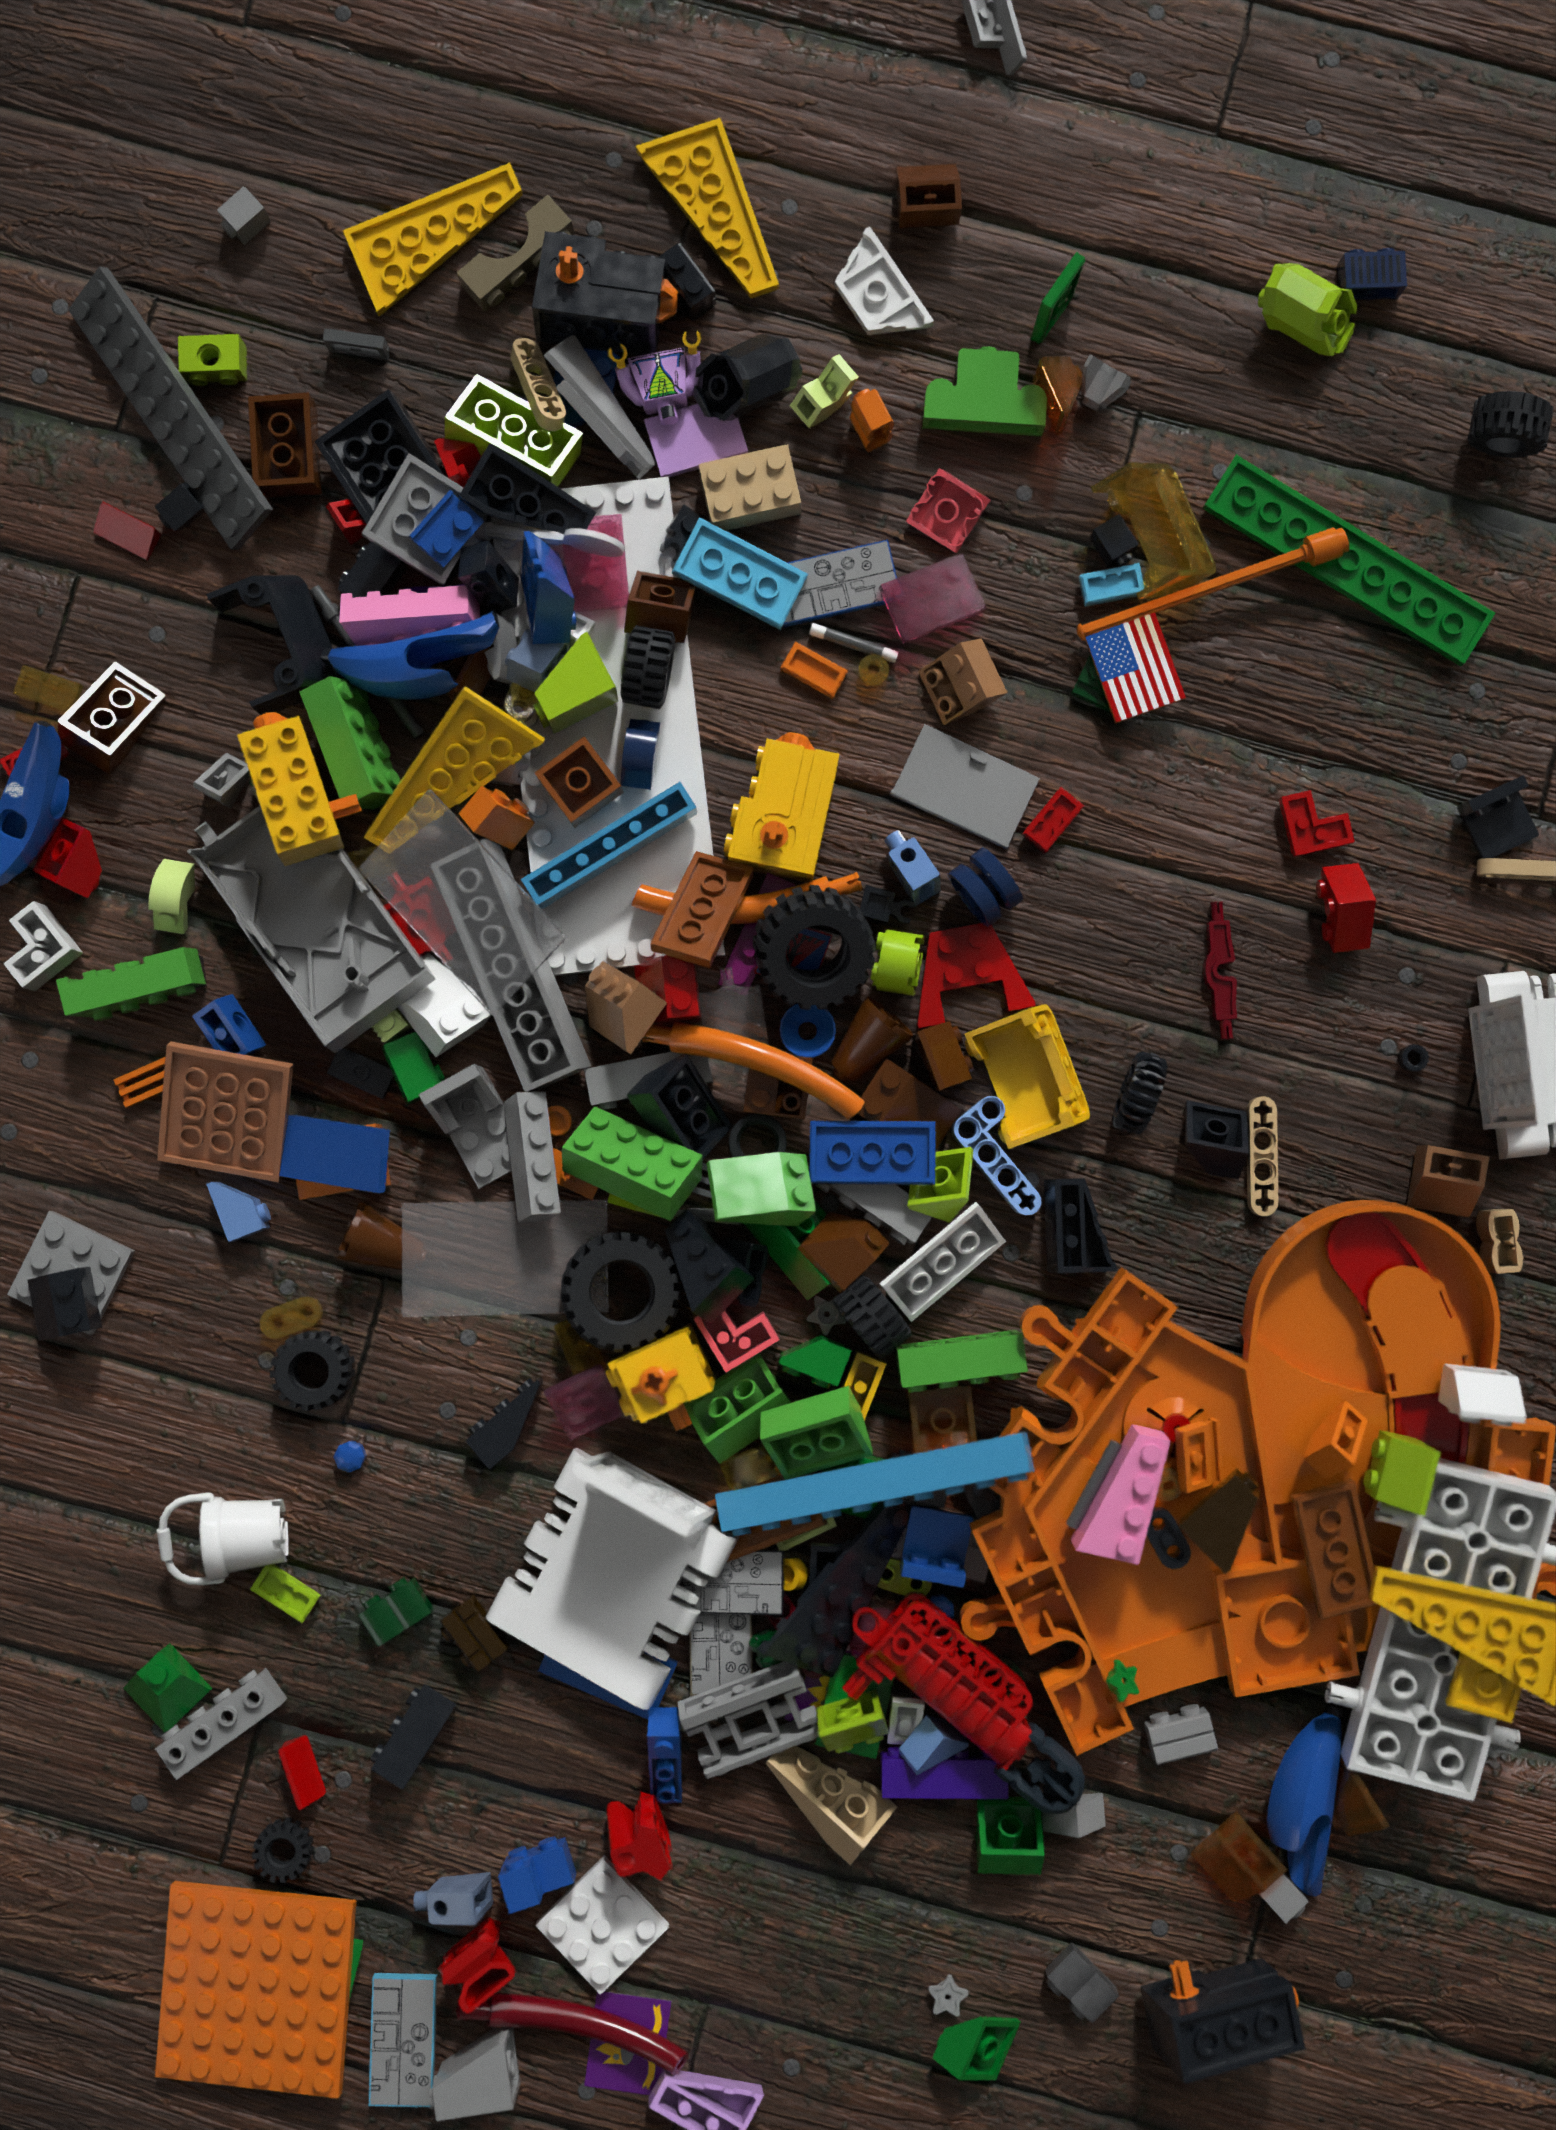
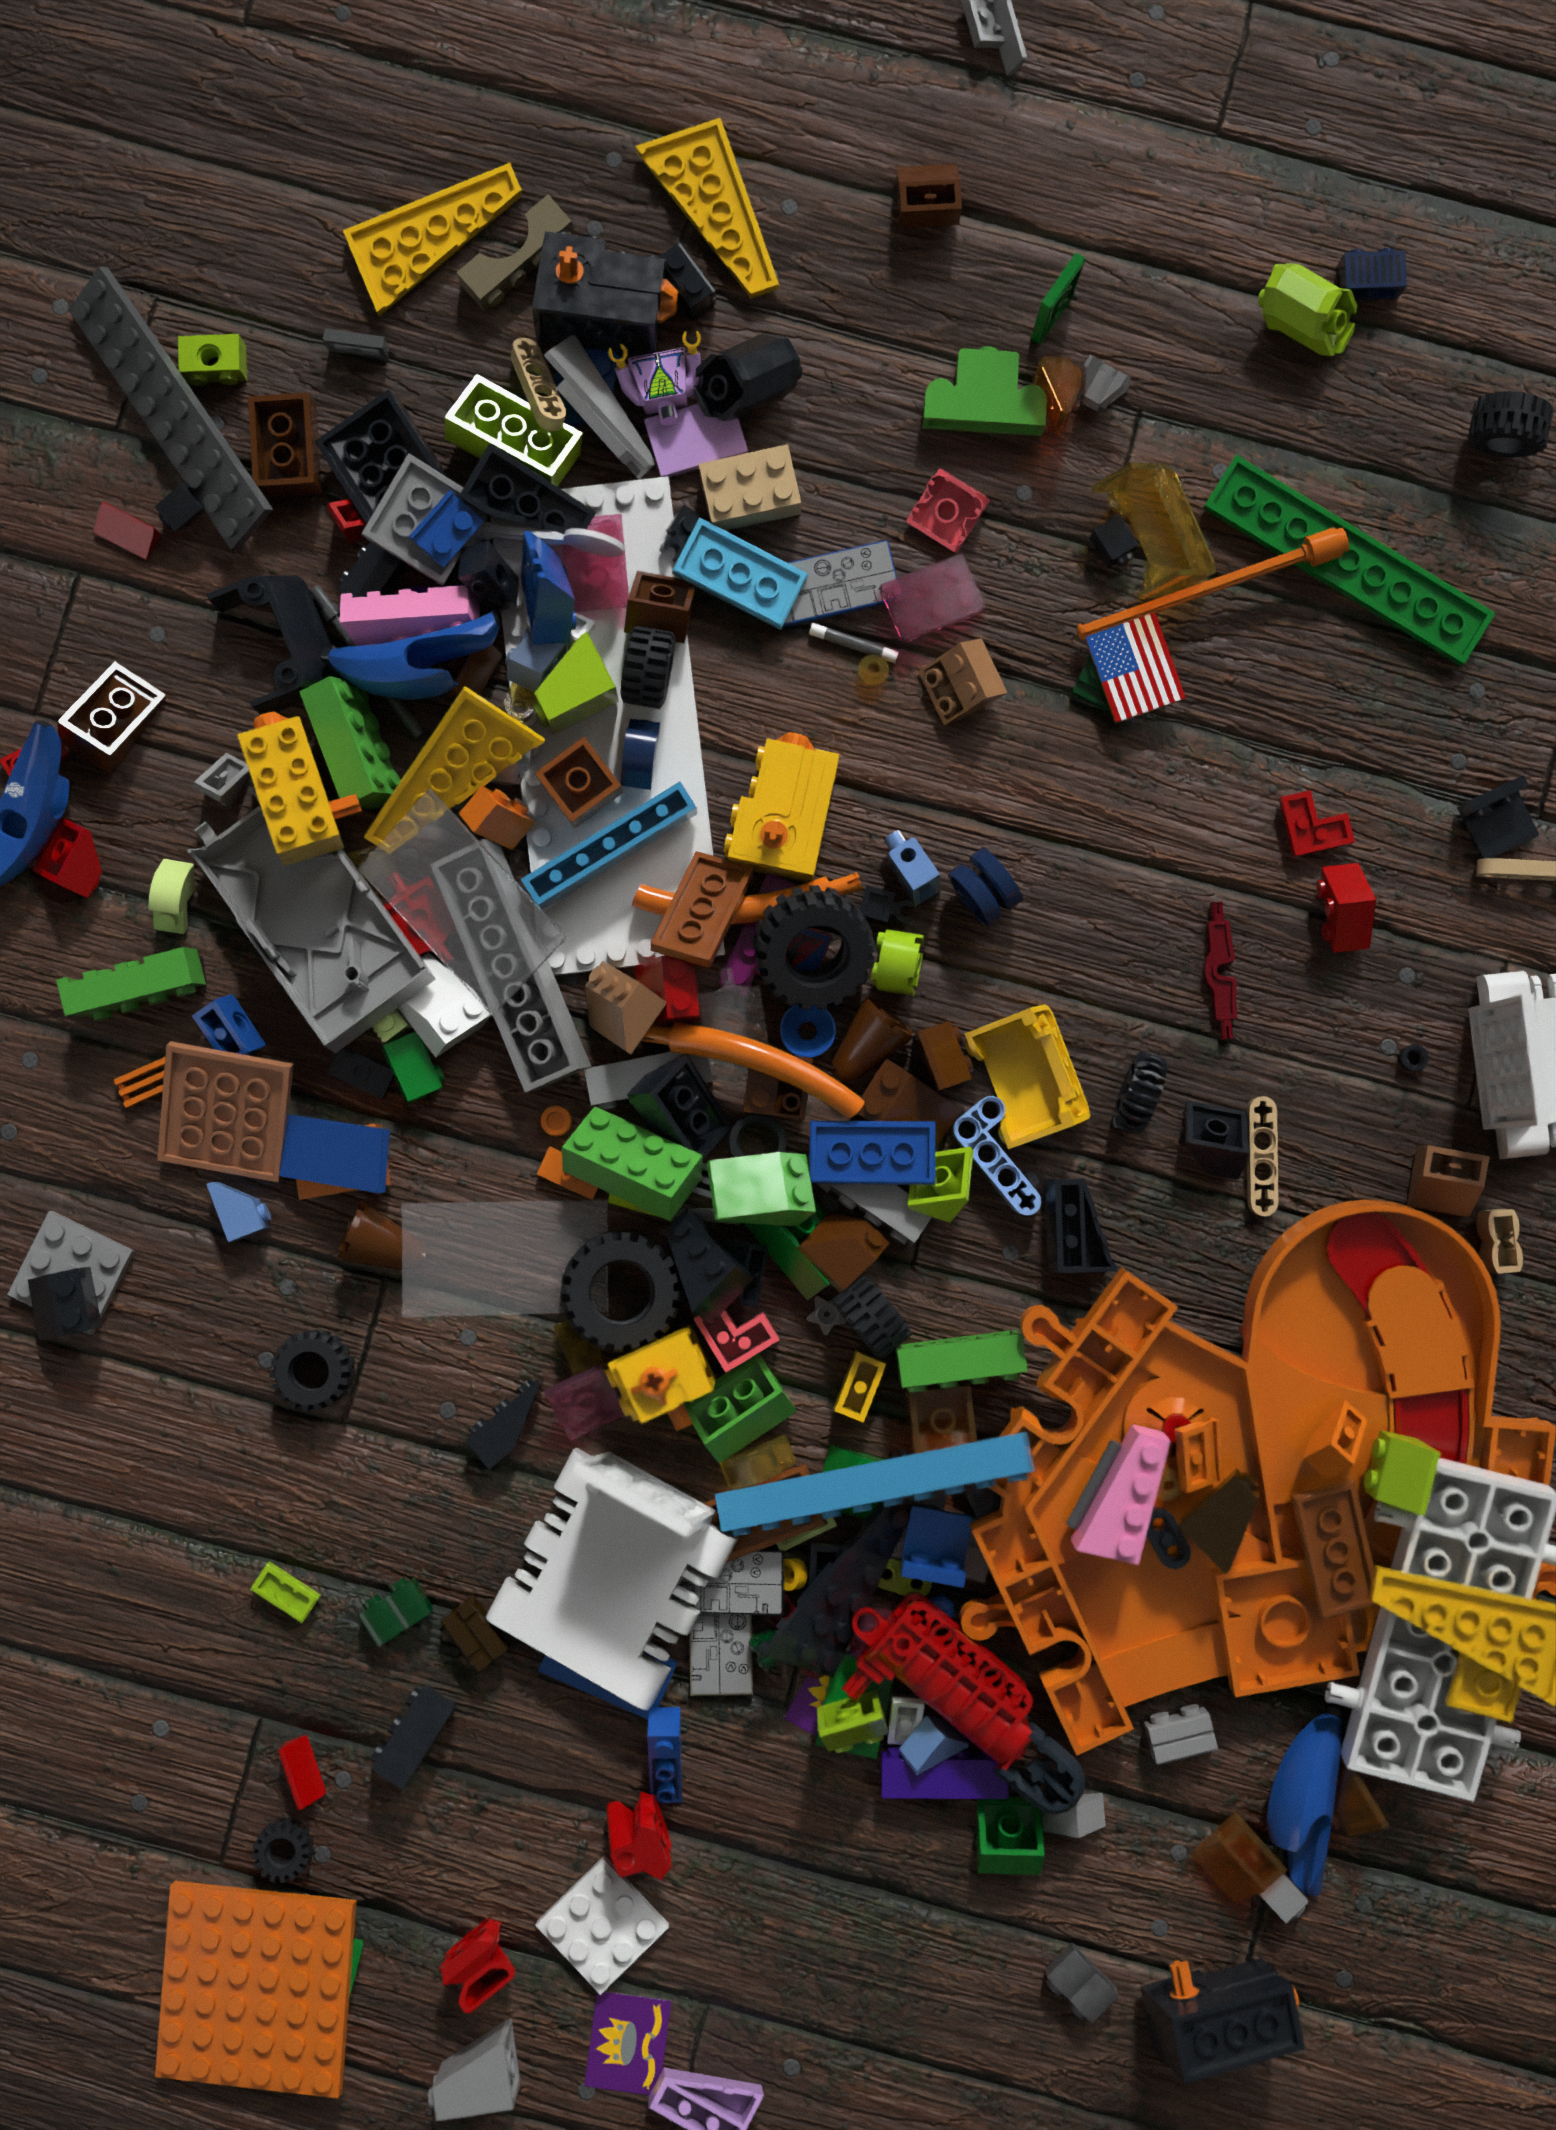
white brick [4,901,83,991] -> none
clear yellow plate [13,665,84,712] -> none
green slope [123,1643,212,1733] -> none
light grey brick [155,1668,287,1780] -> none
white piece [157,1493,289,1585] -> none
light grey brick [217,186,271,245] -> none
clear yellow plate [260,1296,323,1339] -> none
blue tile [334,1440,367,1473] -> none
light grey tile [369,1973,437,2107] -> none
sand blue torso [413,1872,494,1925] -> none
light grey bracket [418,1064,512,1189] -> none
red slope [434,438,481,487] -> none
dark red animal [456,1993,689,2076] -> none
light grey slope [485,614,517,684] -> none
blue brick [498,1837,577,1914] -> none
light grey brick [504,1092,561,1223] -> none
light grey fence [677,1661,820,1779] -> none
bright green slope [760,1386,873,1480] -> none
tan wedge [766,1746,898,1865] -> none
green slope [779,1335,851,1389] -> none
orange tile [780,641,848,699] -> none
yellowish green brick [790,354,859,428] -> none
white wing [835,226,934,335] -> none
orange brick [849,389,894,452] -> none
white slope [880,1202,1006,1322] -> none
light grey container [890,724,1040,850] -> none
red wing [917,923,1036,1029] -> none
light grey plate [928,1974,969,2016] -> none
green slope [932,2017,1021,2080] -> none
red plate [1021,787,1084,854] -> none
medium azure plate [1079,563,1146,607] -> none
green plate [1106,1659,1139,1703] -> none
white slope [1438,1364,1526,1427] -> none

